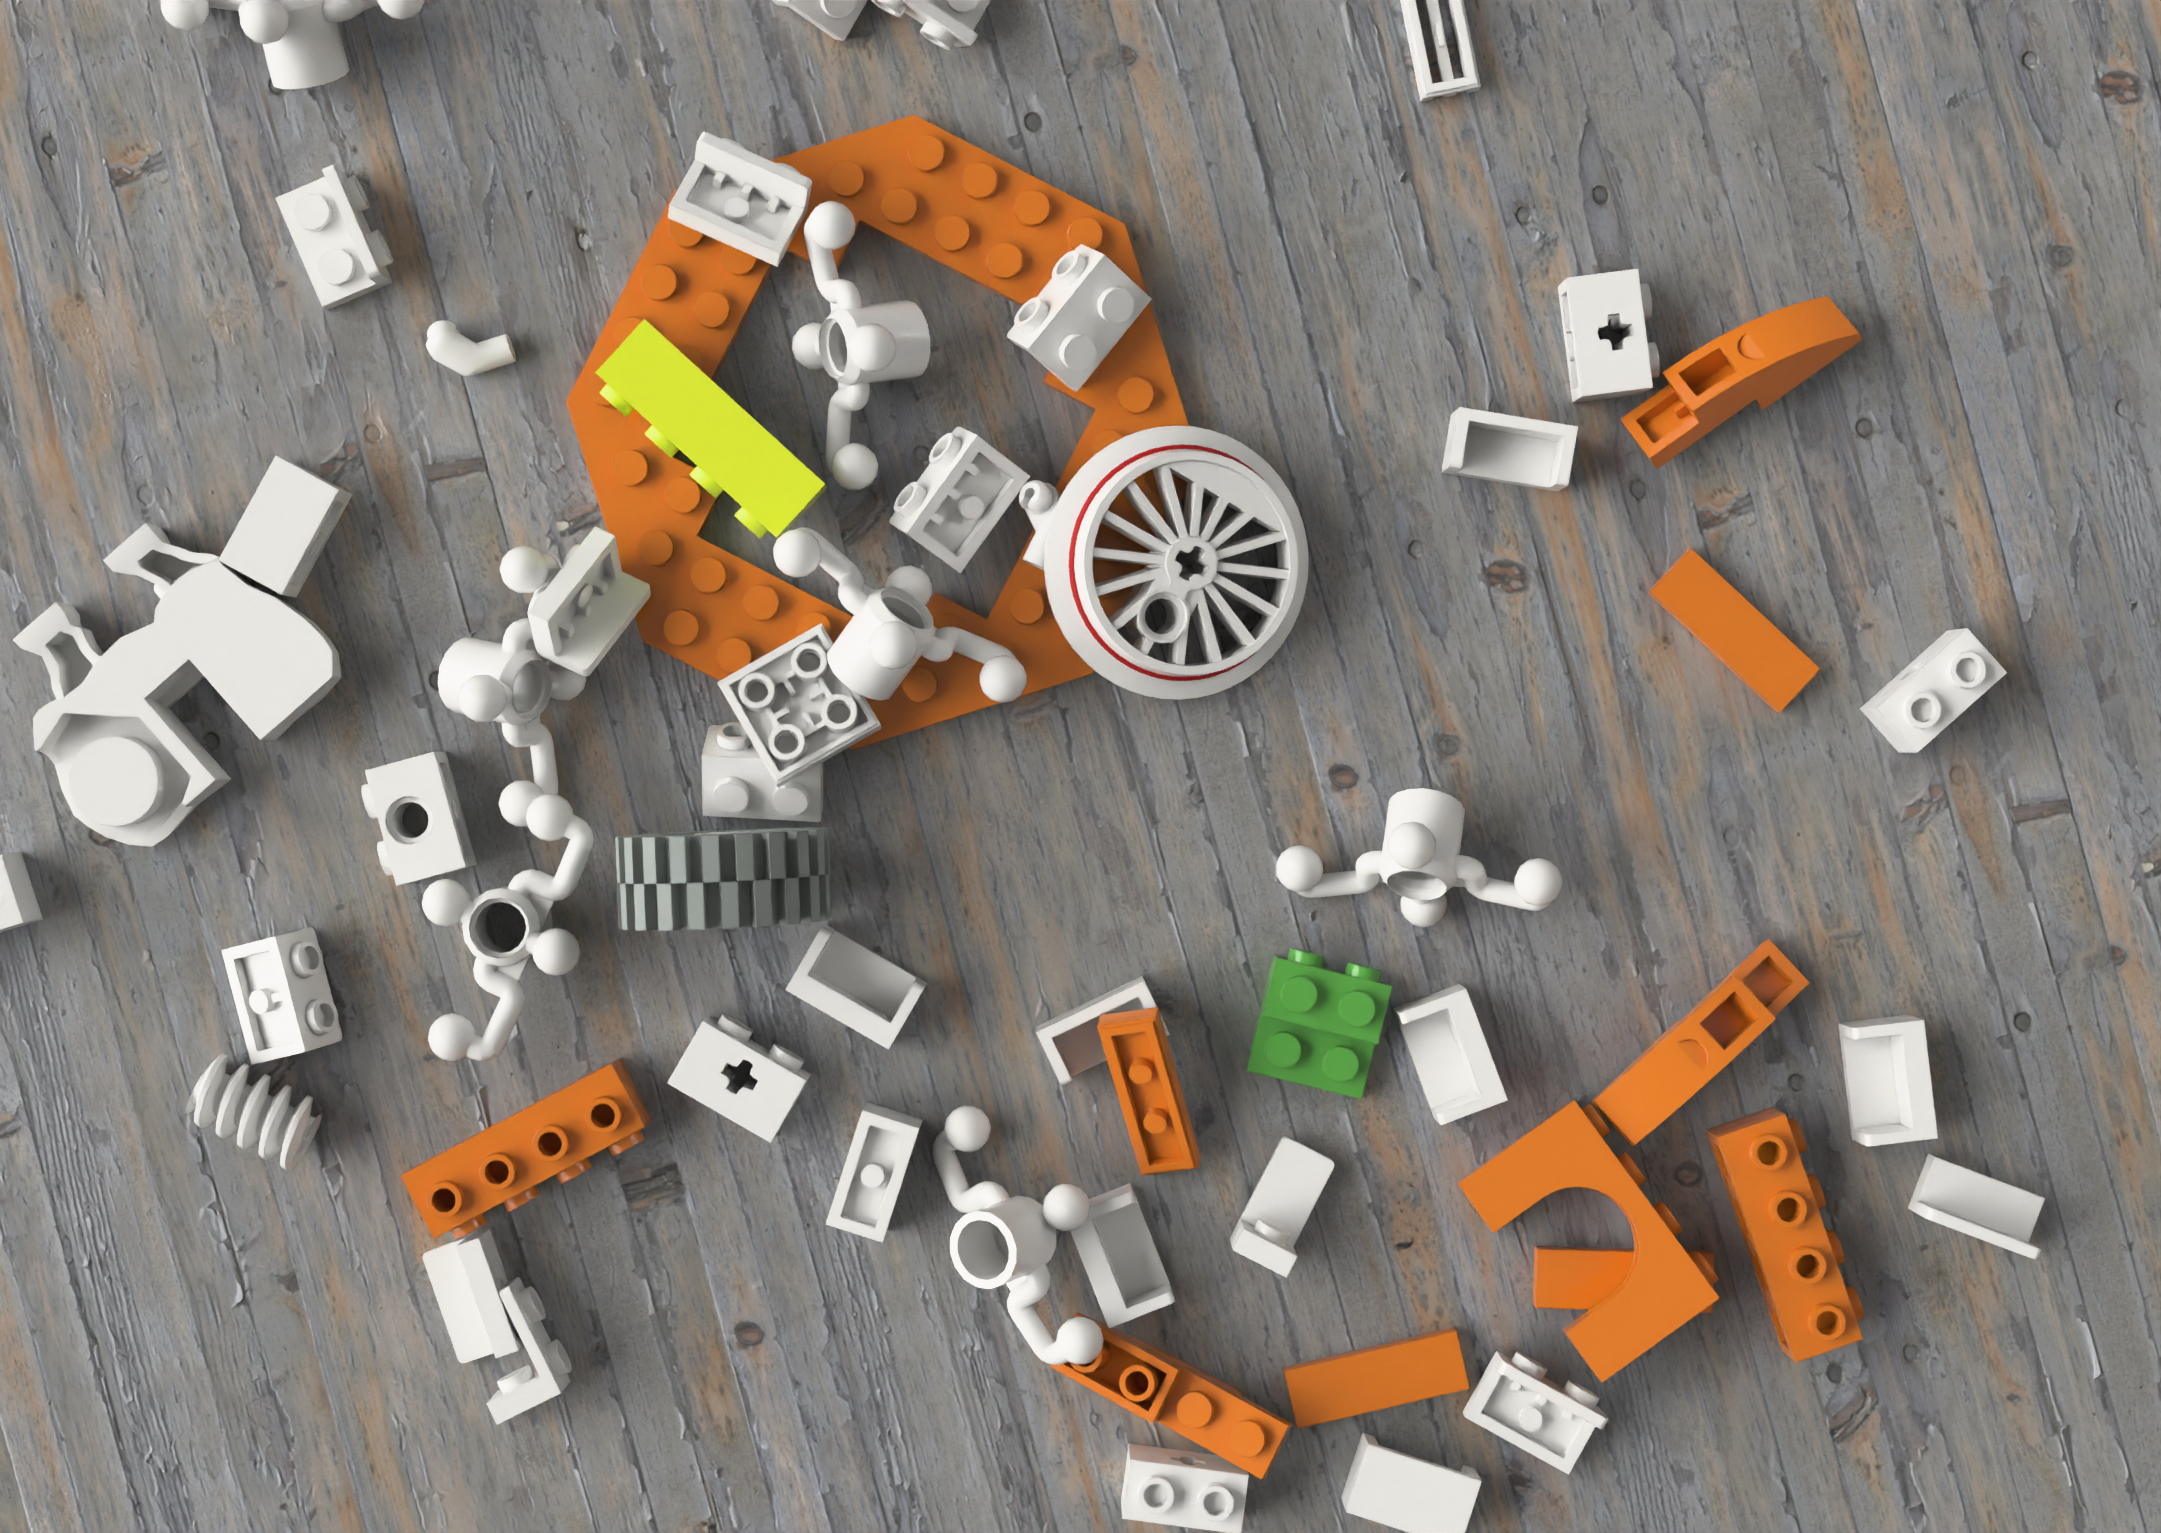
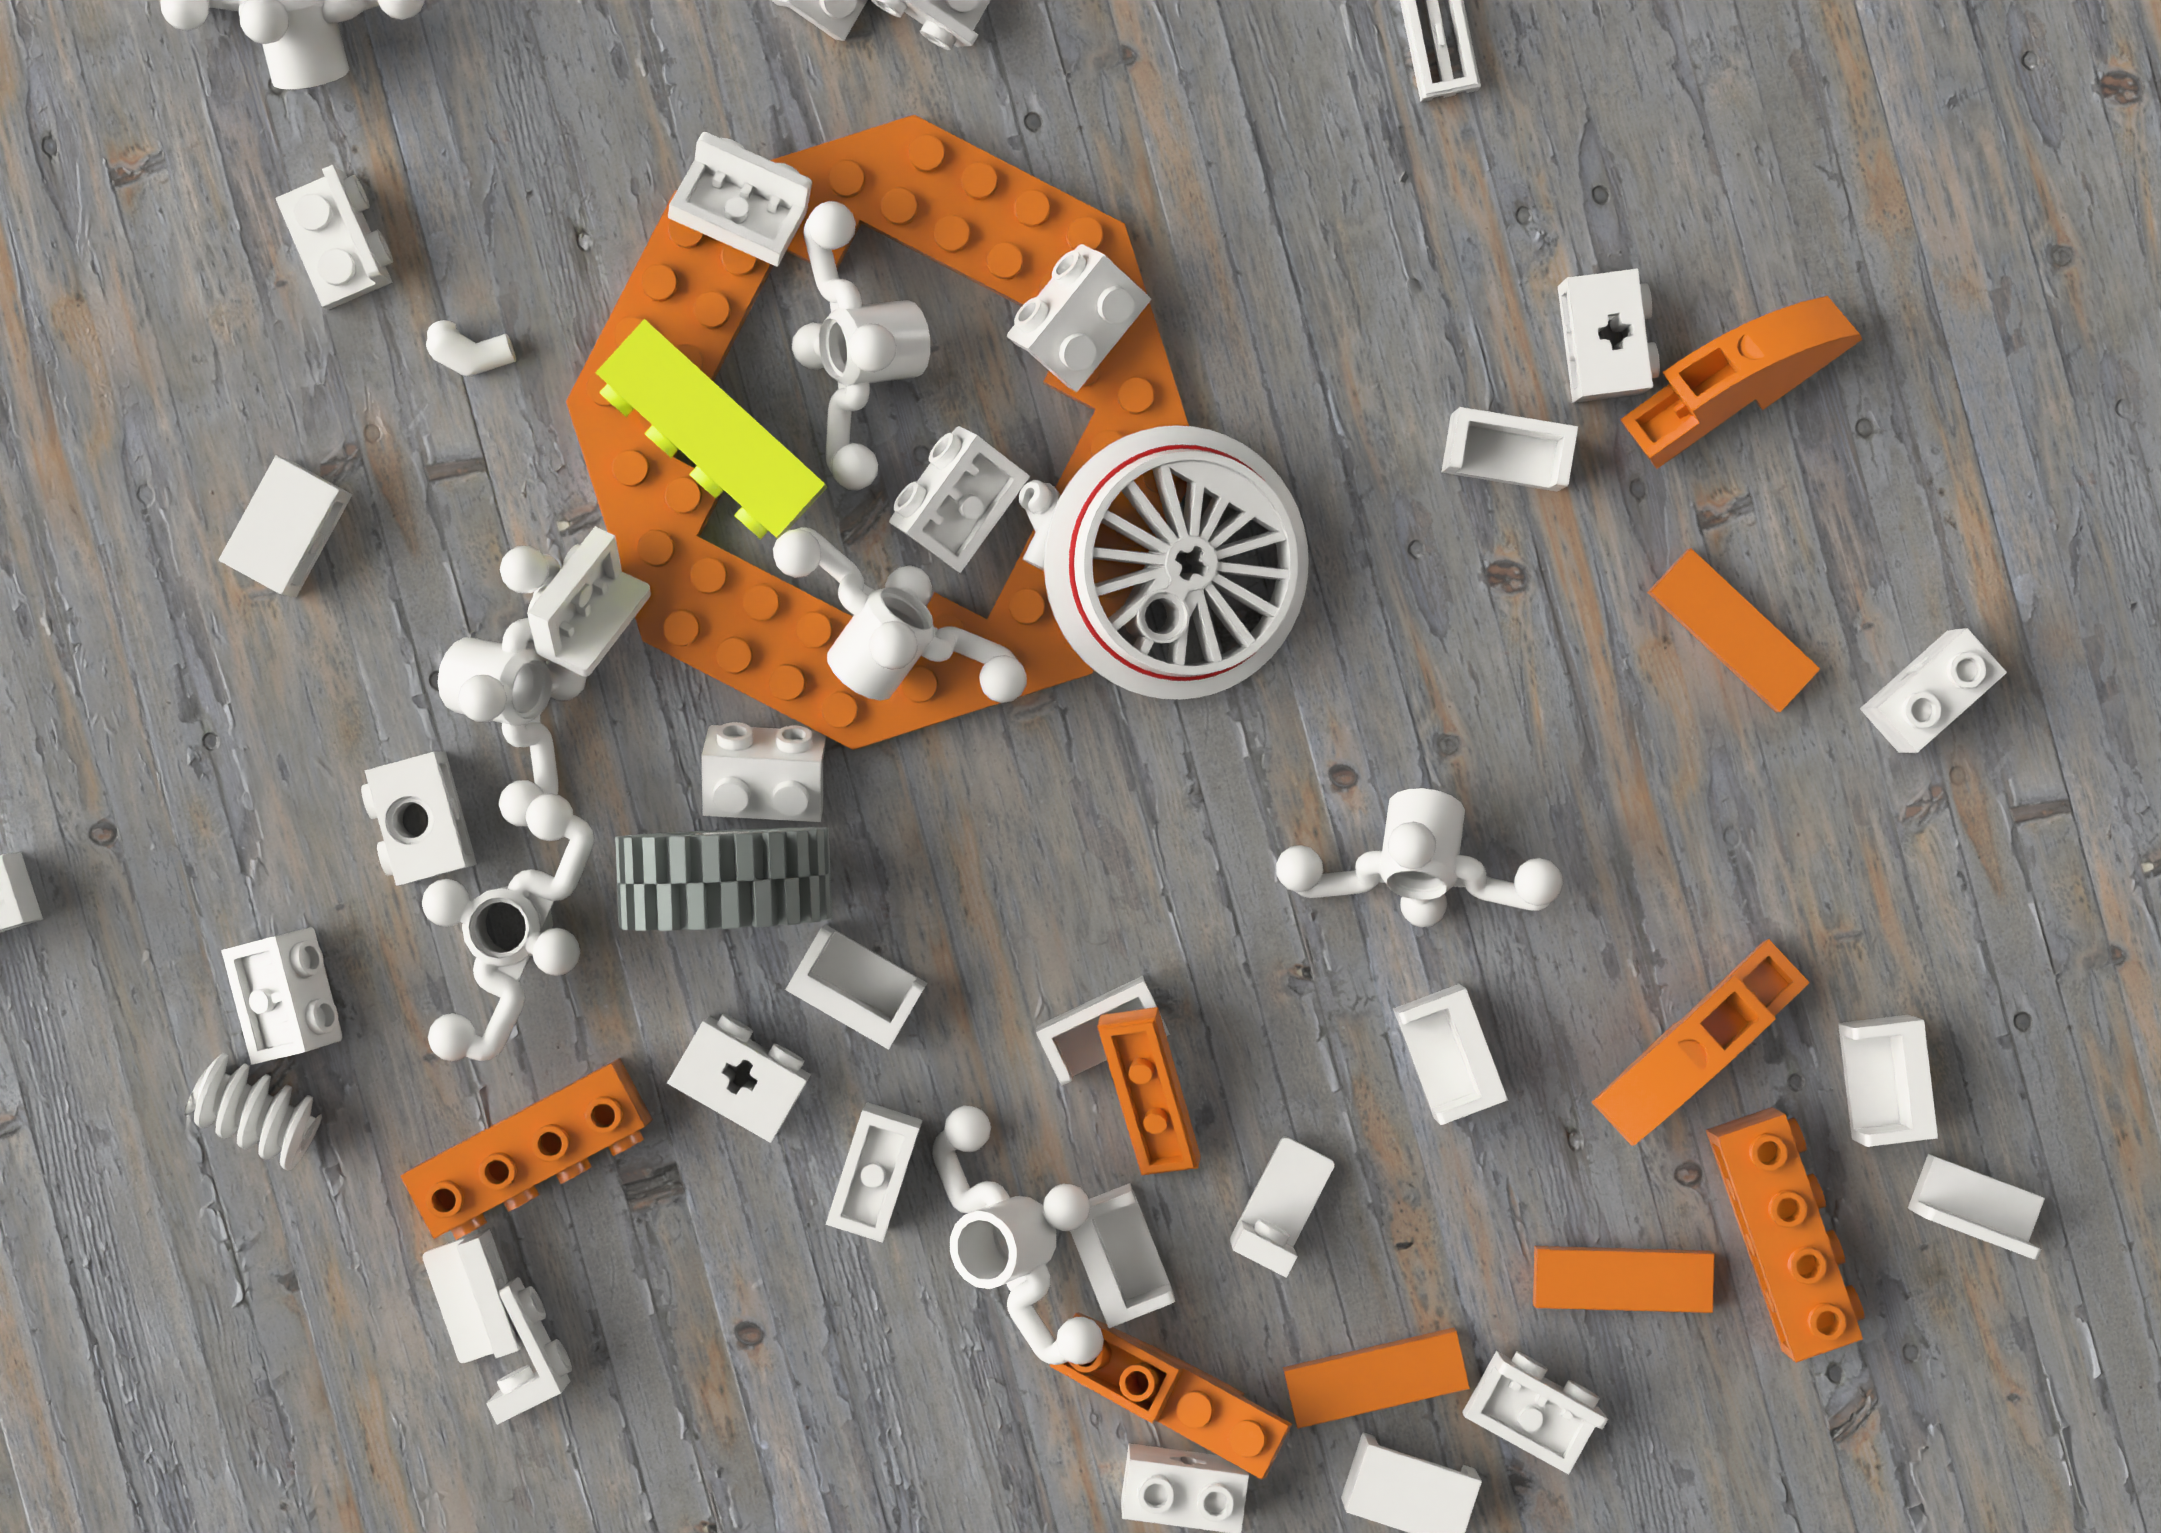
white animal [13,523,342,847] -> none
white tile [717,623,882,788] -> none
bright green plate [1246,948,1392,1099] -> none
orange arch [1456,1100,1719,1383] -> none

